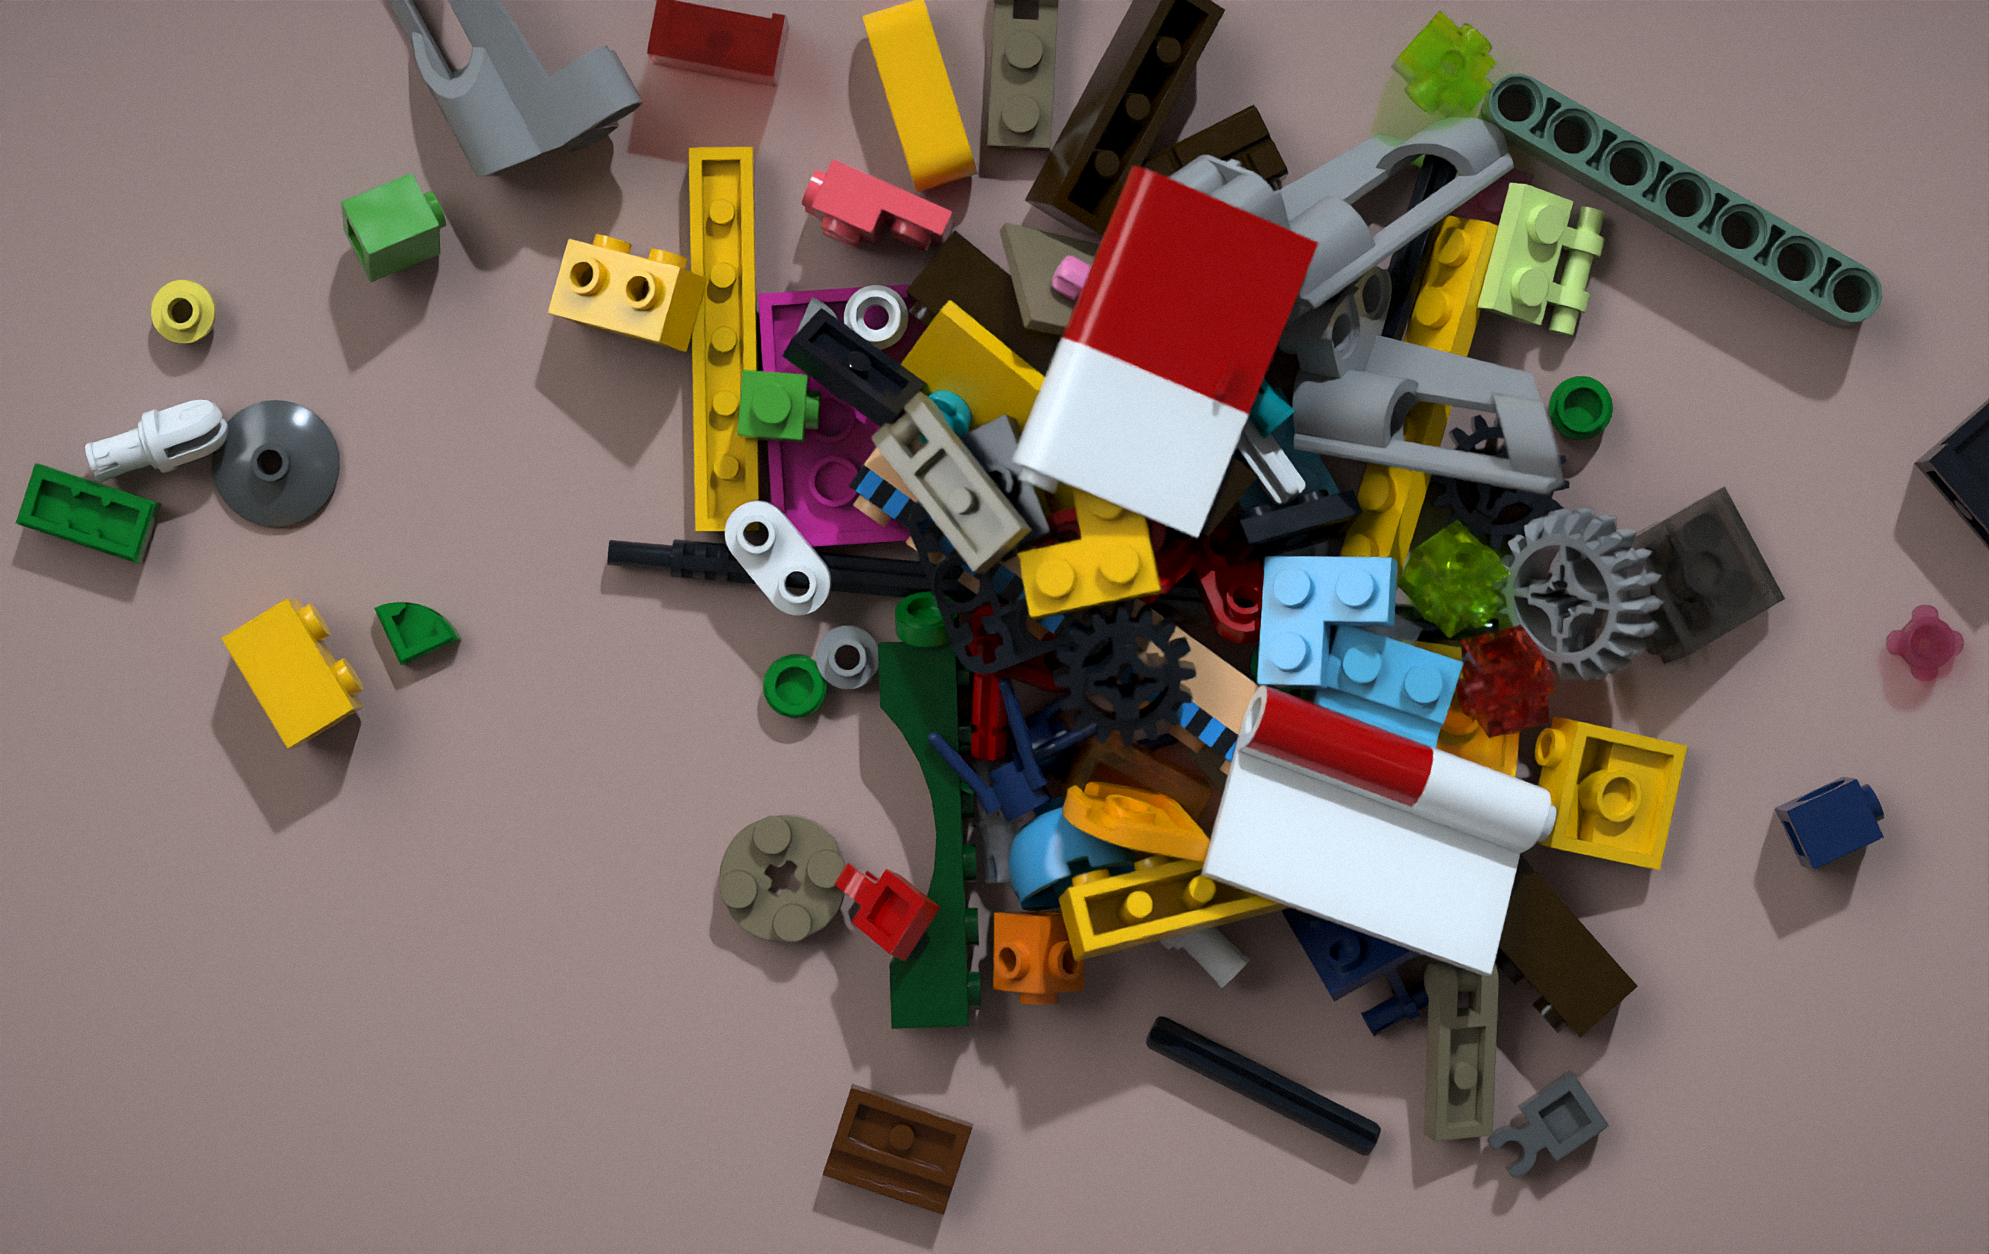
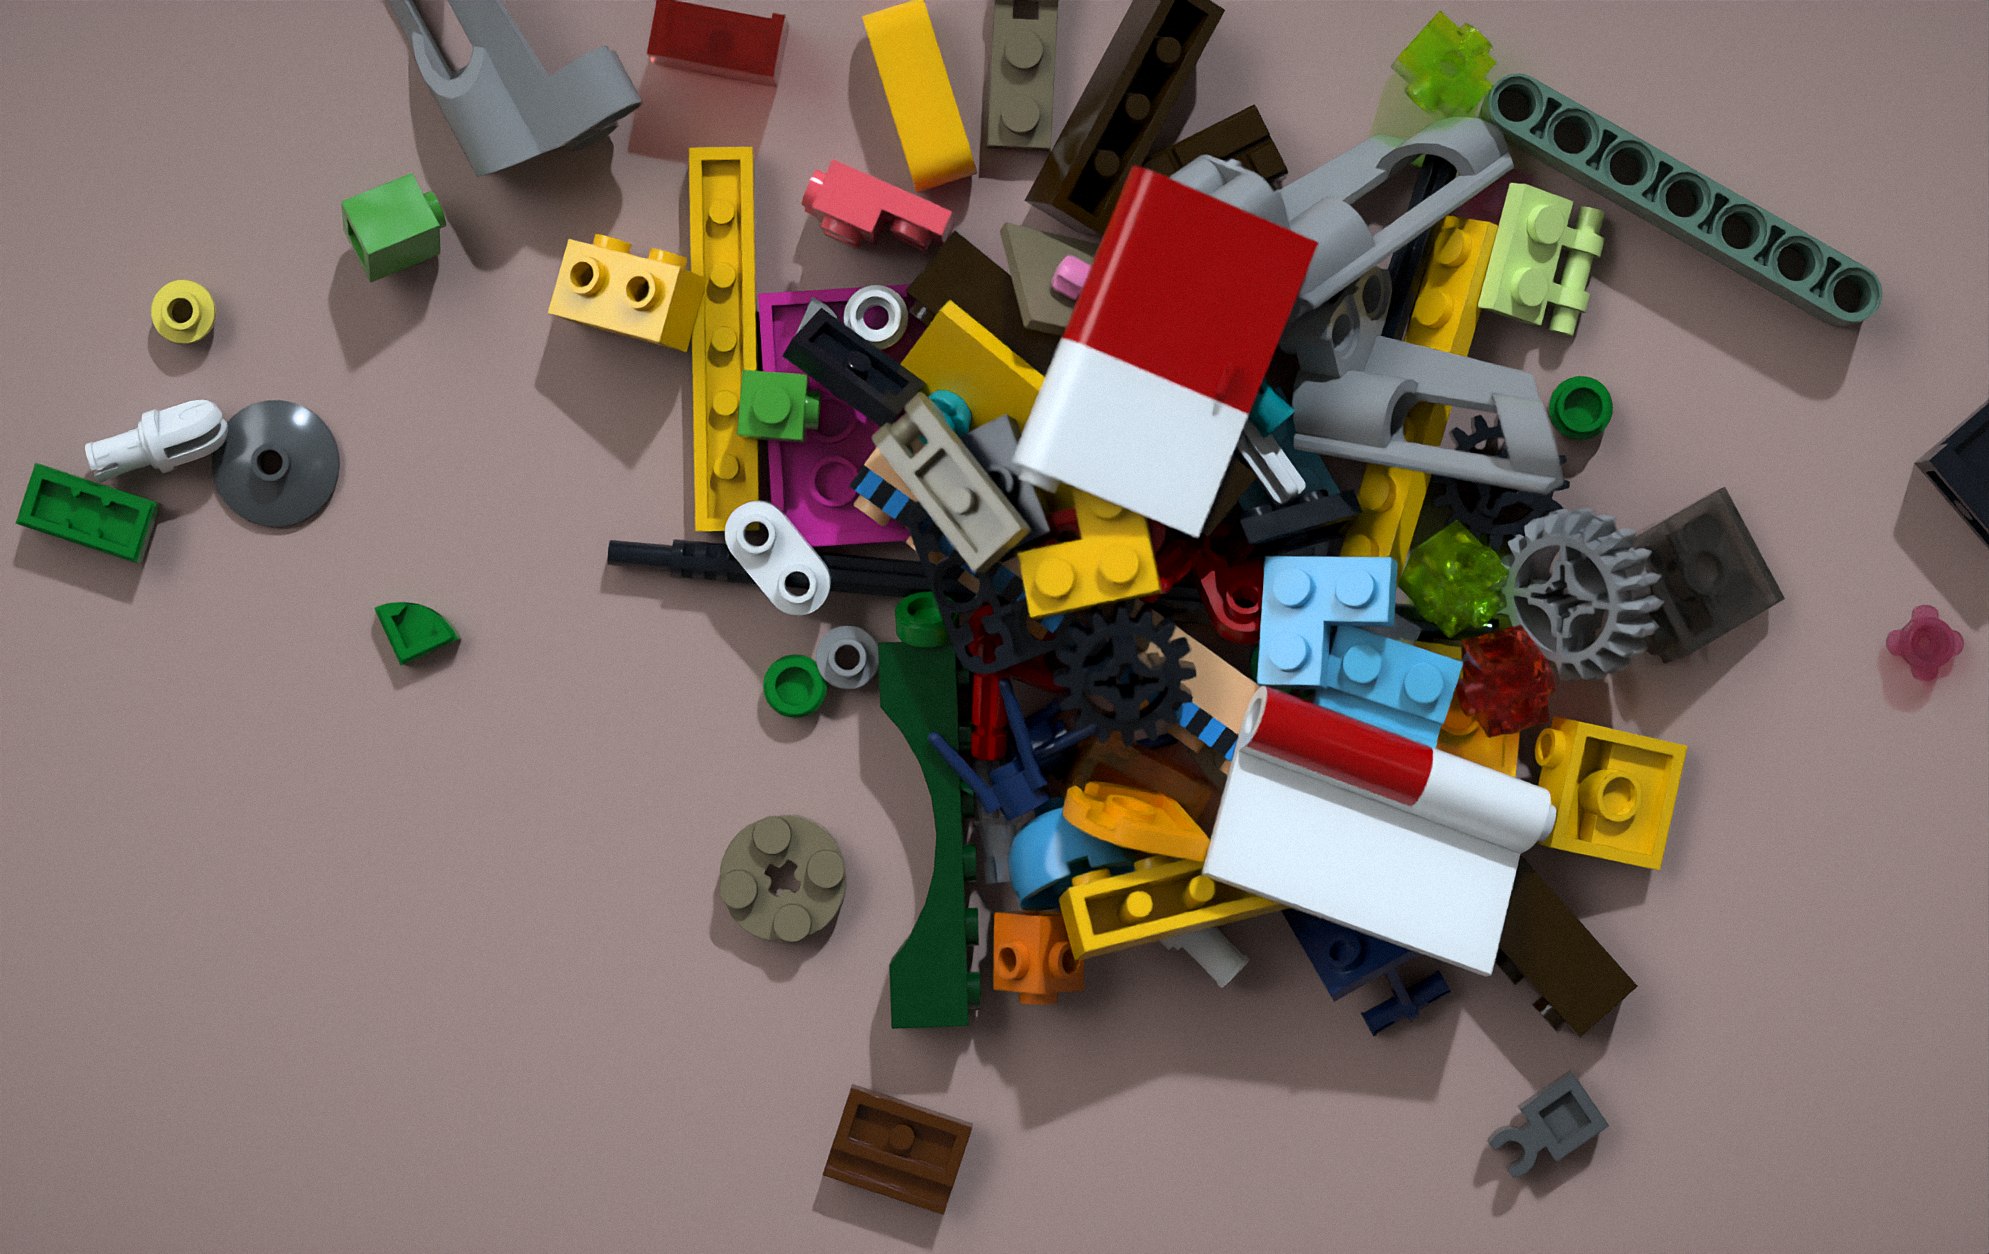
yellow brick [221,598,364,749] -> none
red plate [834,862,940,961] -> none
black axle [1146,1016,1381,1156] -> none
dark tan plate [1424,962,1499,1142] -> none
dark blue brick [1775,776,1884,870] -> none

